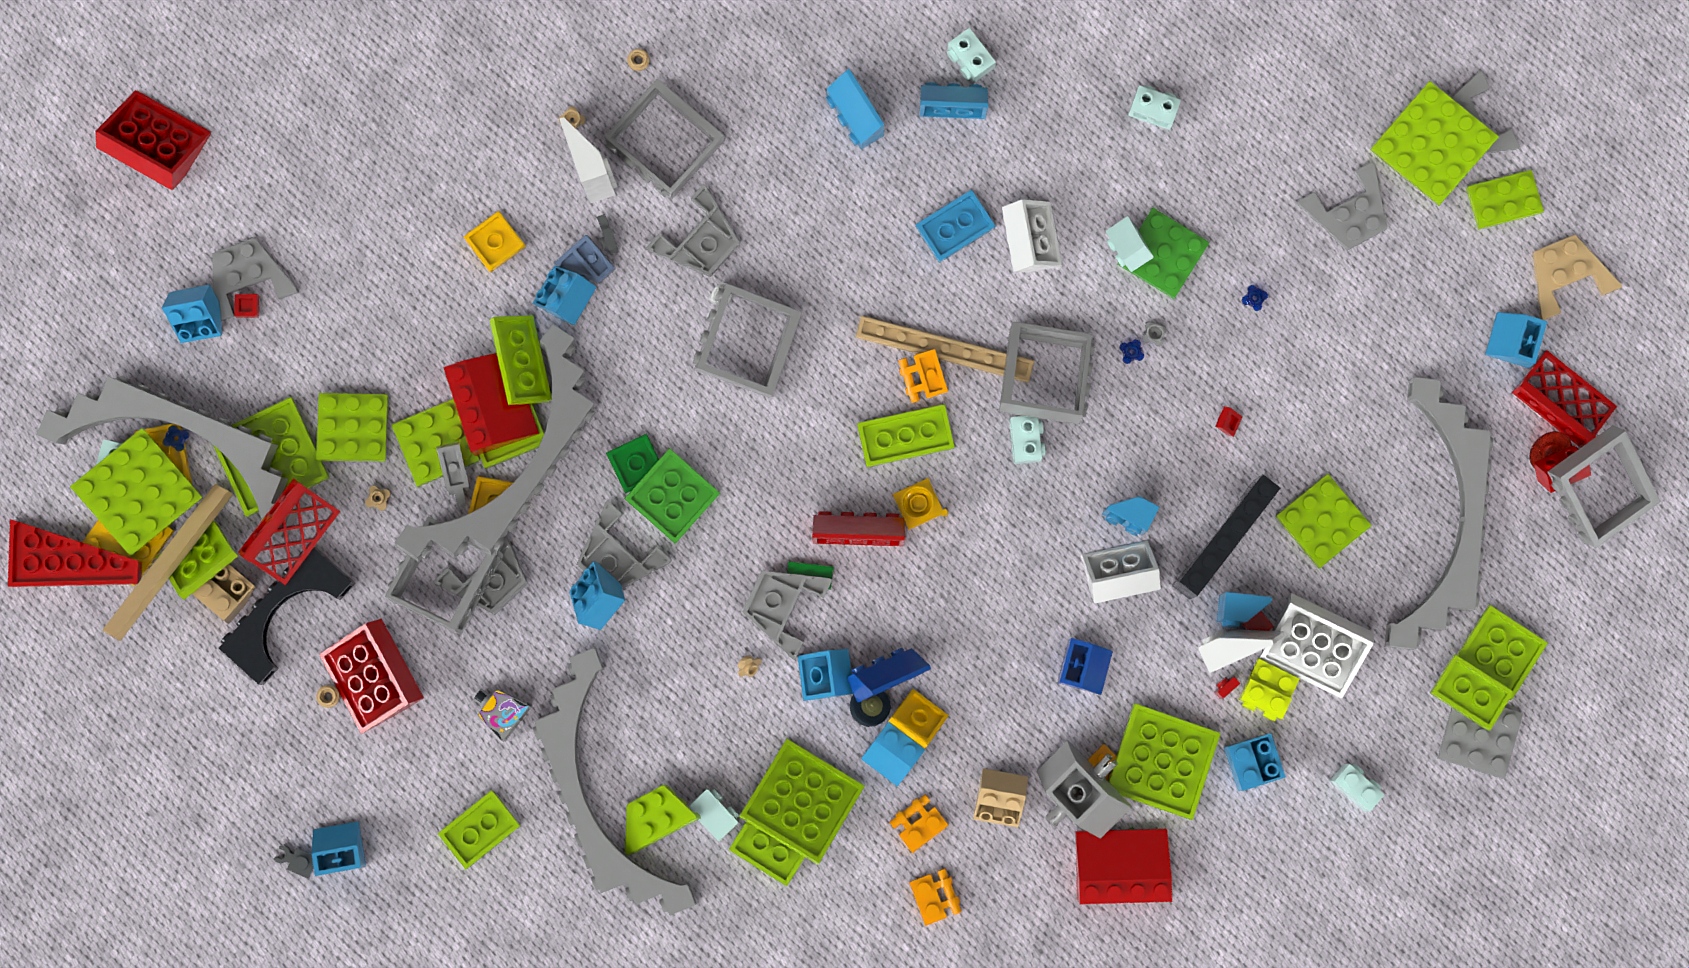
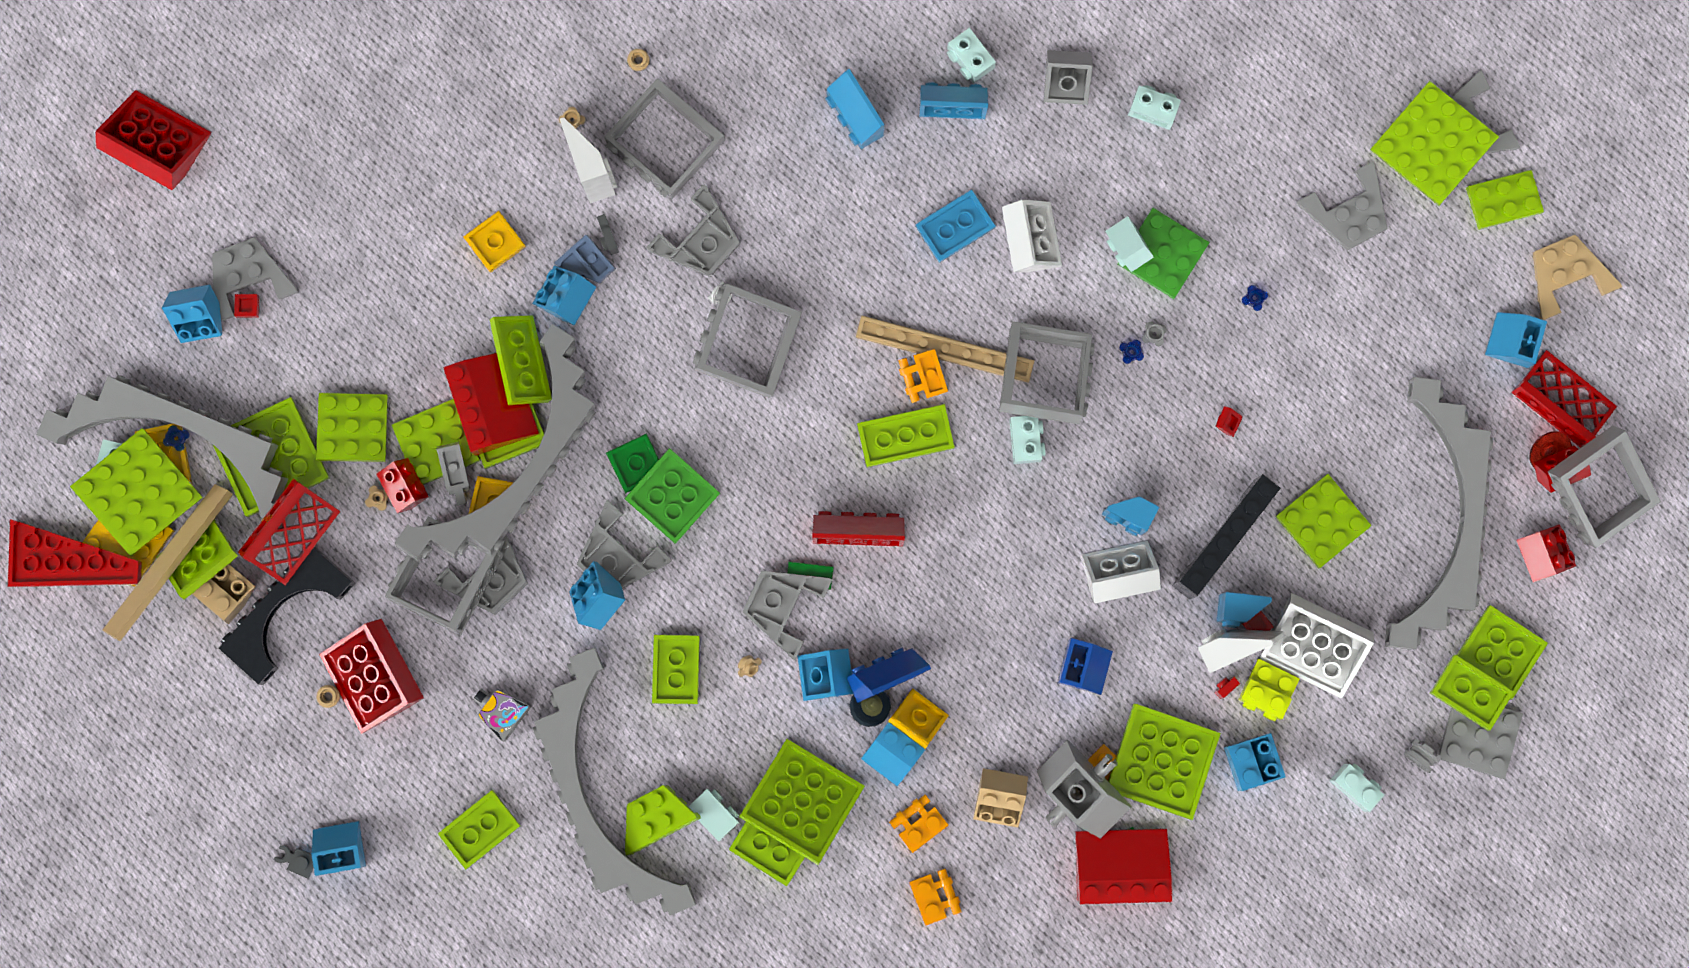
yellow hat [892,478,949,530] -> none
none -> red brick [376,458,429,513]
none -> lime plate [652,635,700,704]
none -> light grey slope [1044,50,1093,105]
none -> light grey wheel [1404,739,1441,773]
none -> slope [1516,524,1576,582]

